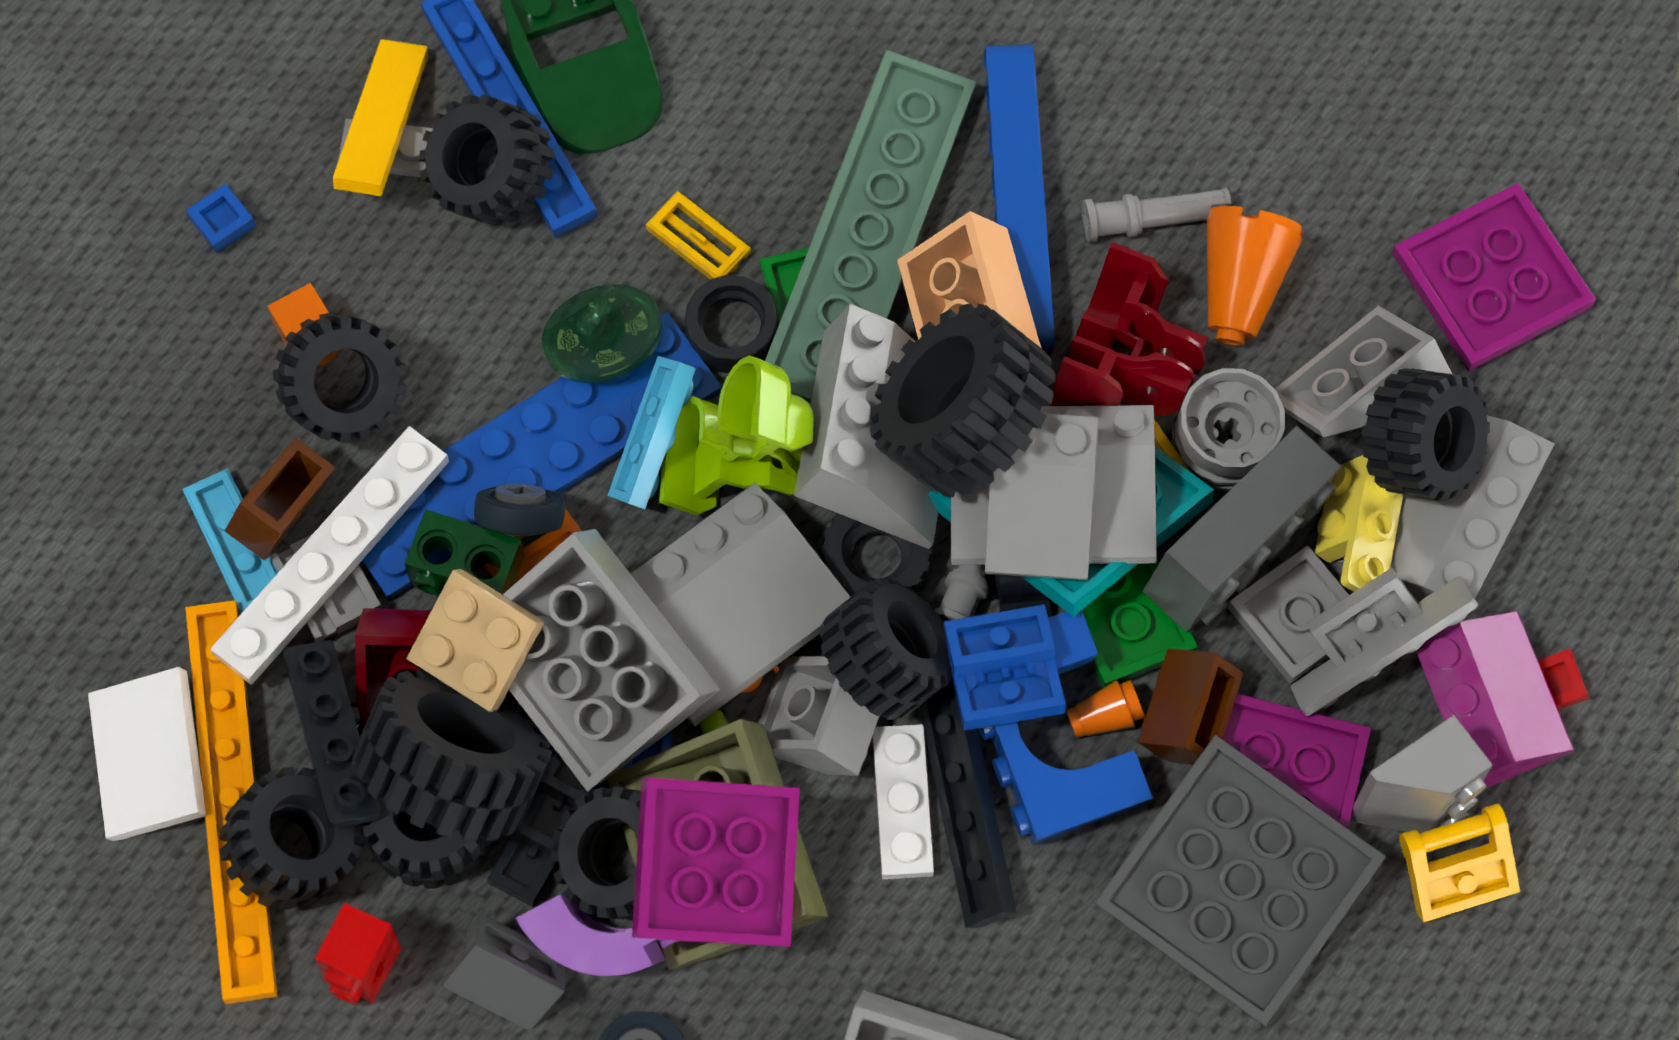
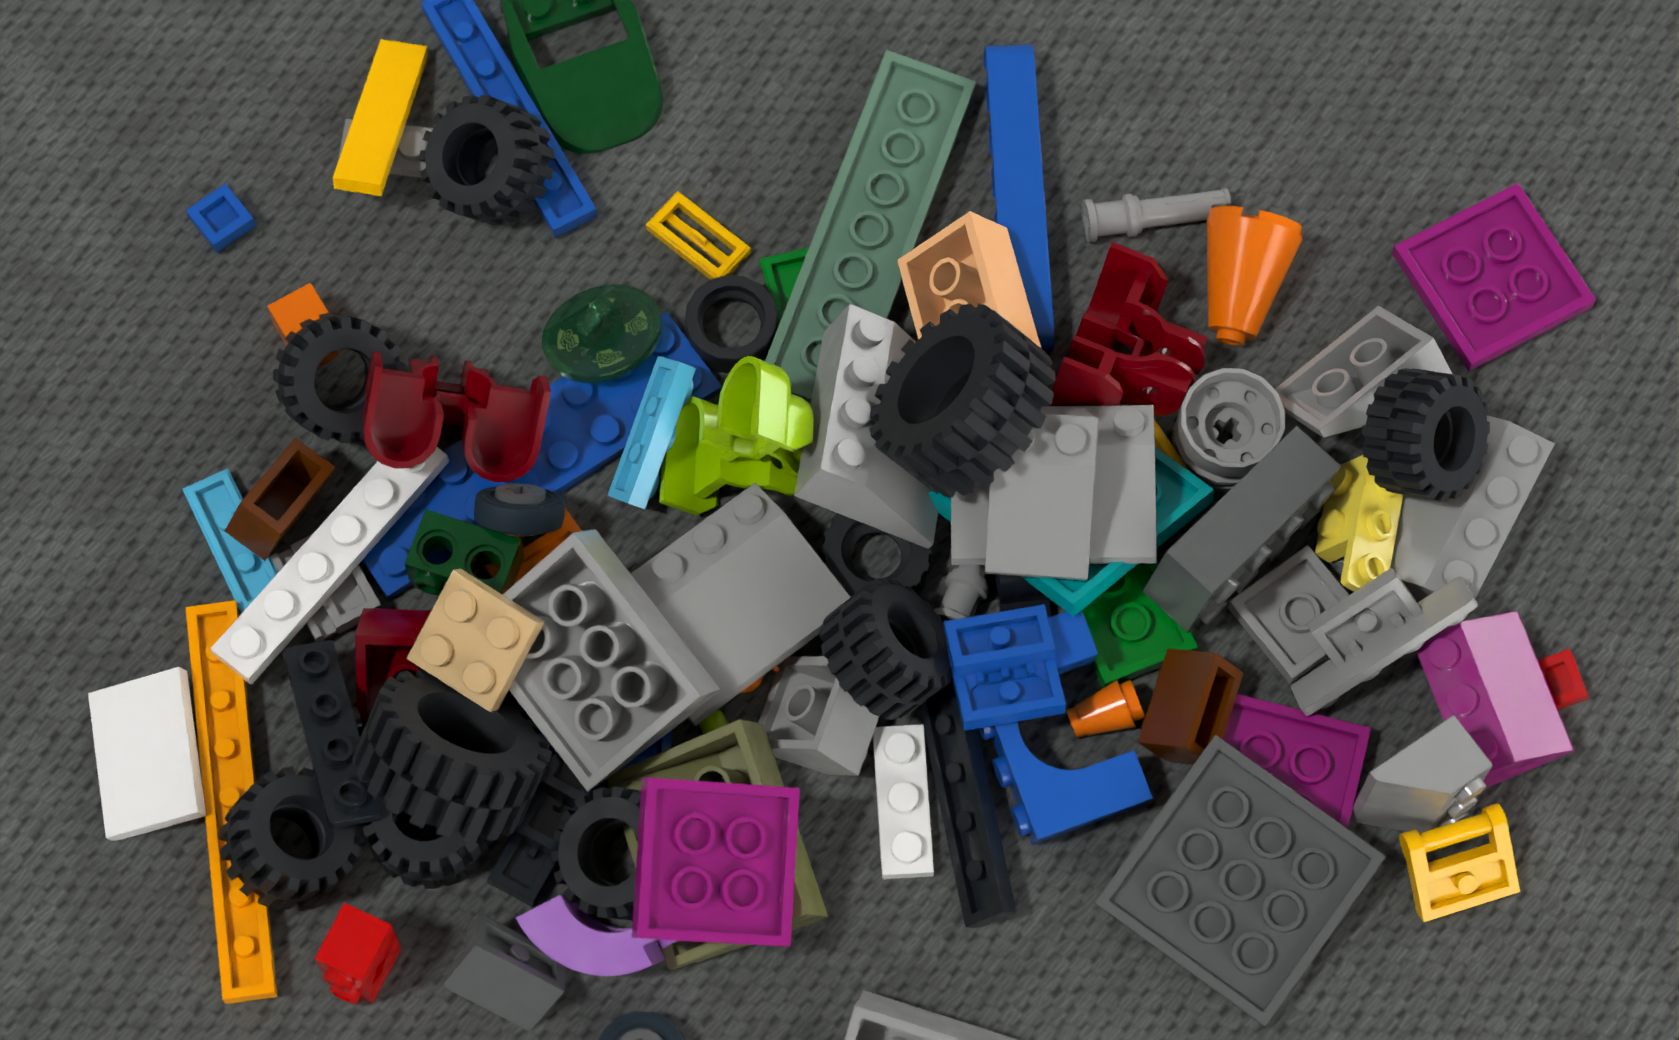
none -> dark red piece [362,351,551,482]

